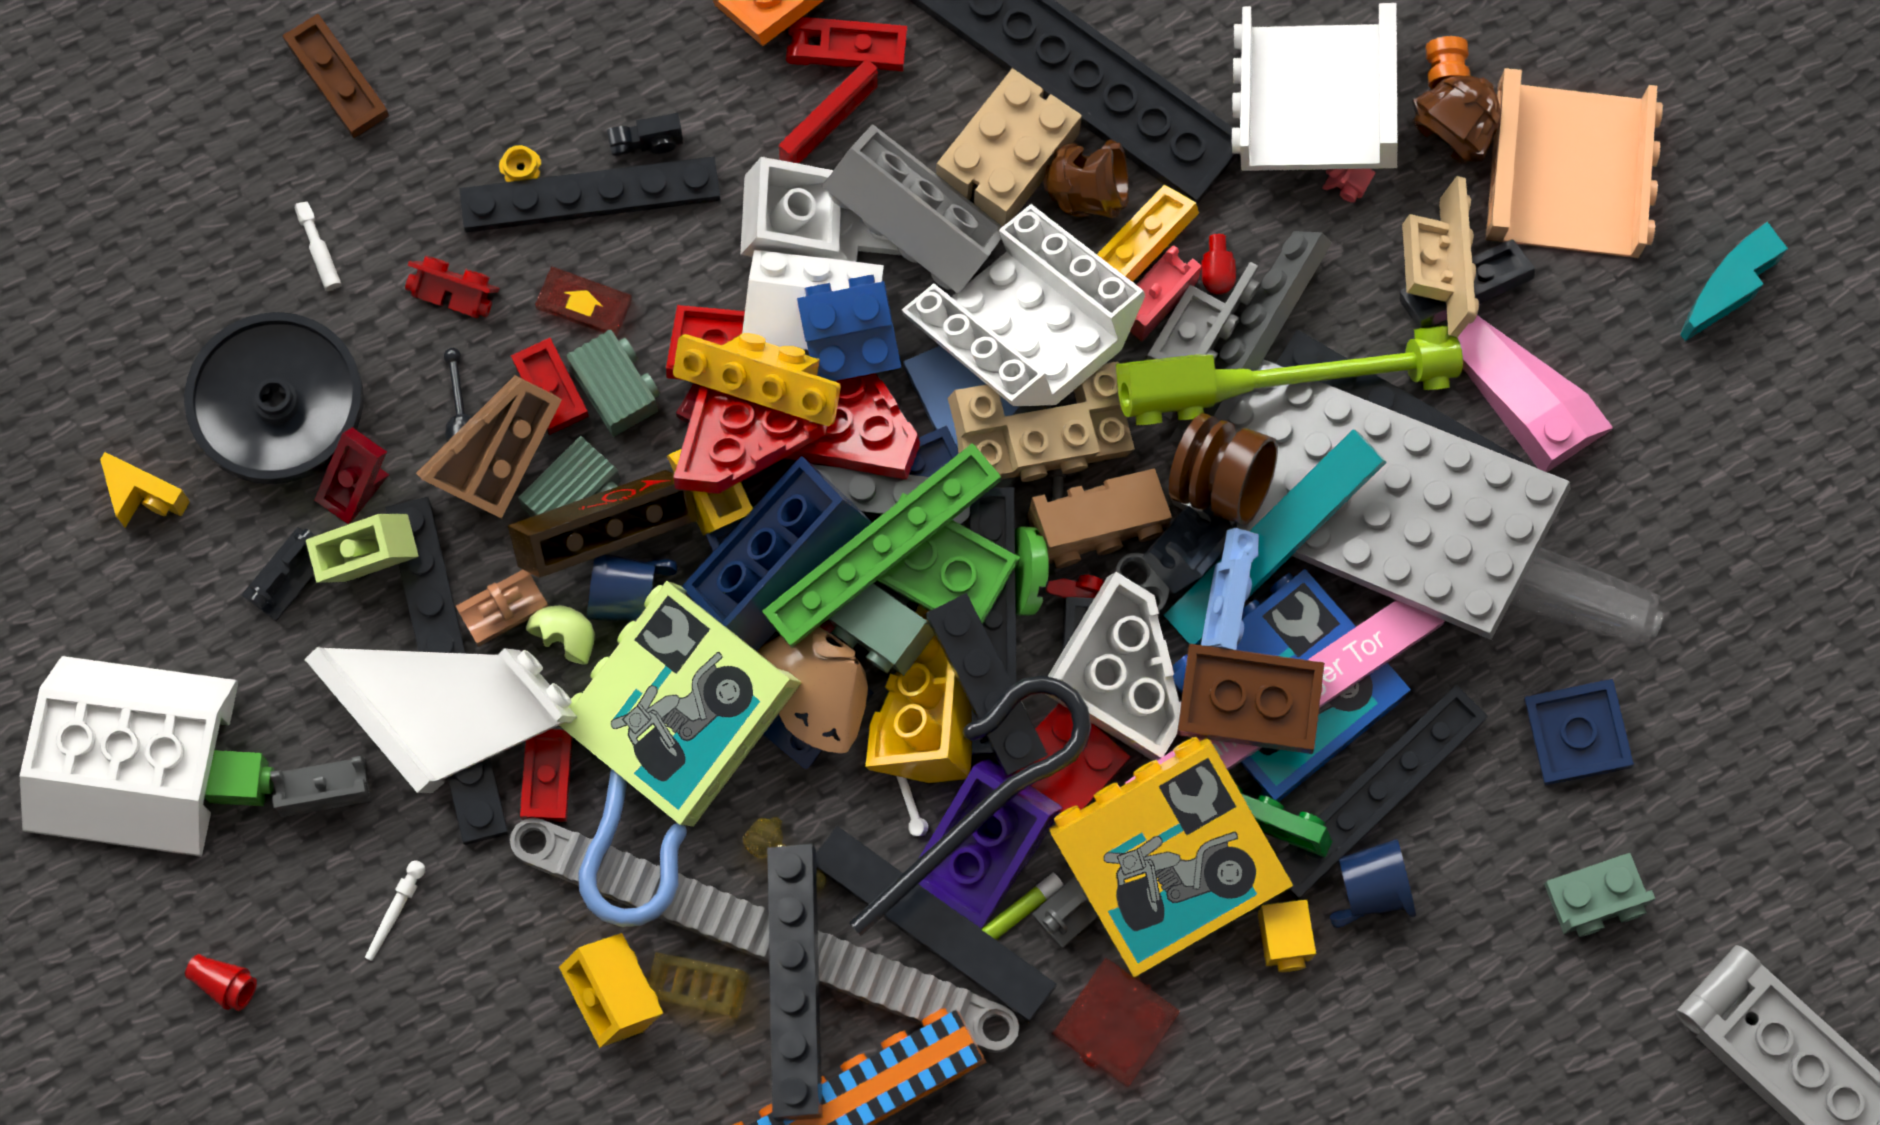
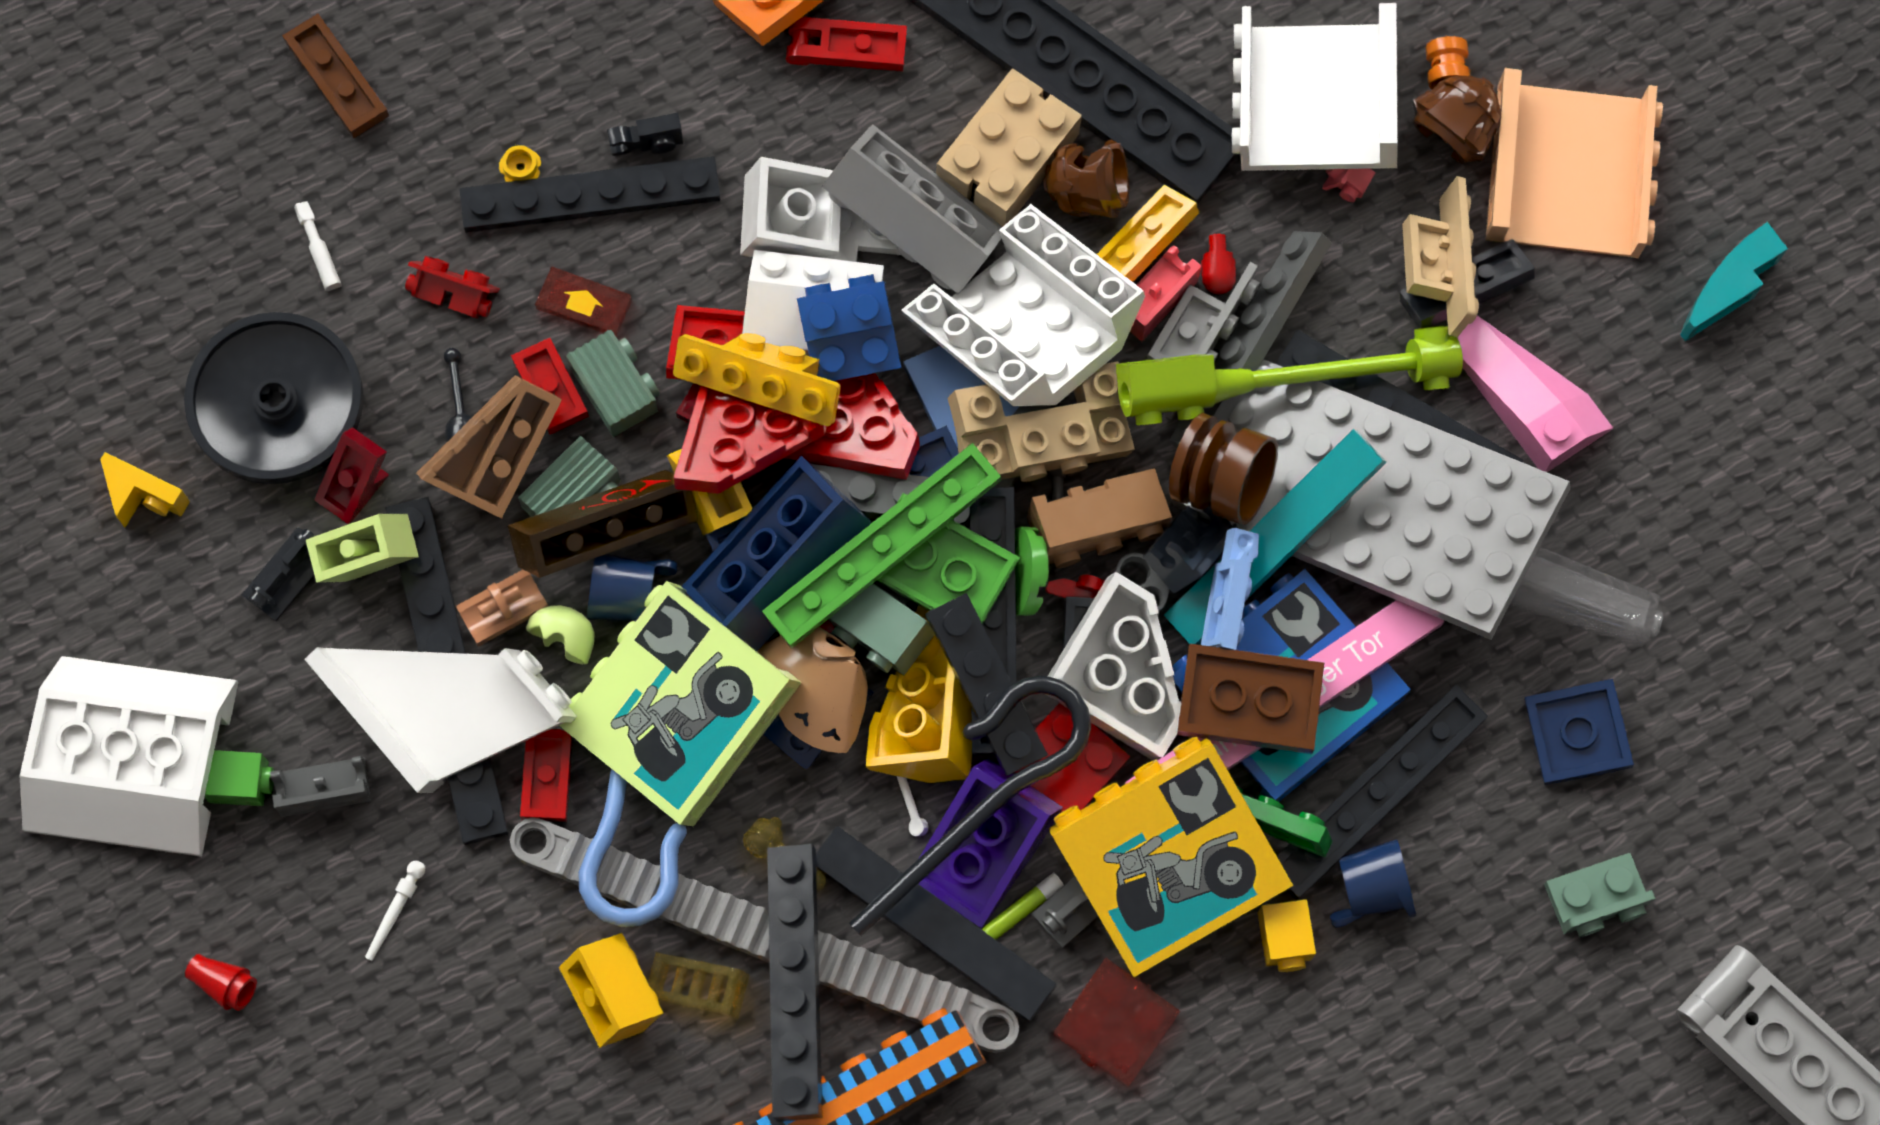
red tile [779,59,878,164] -> none

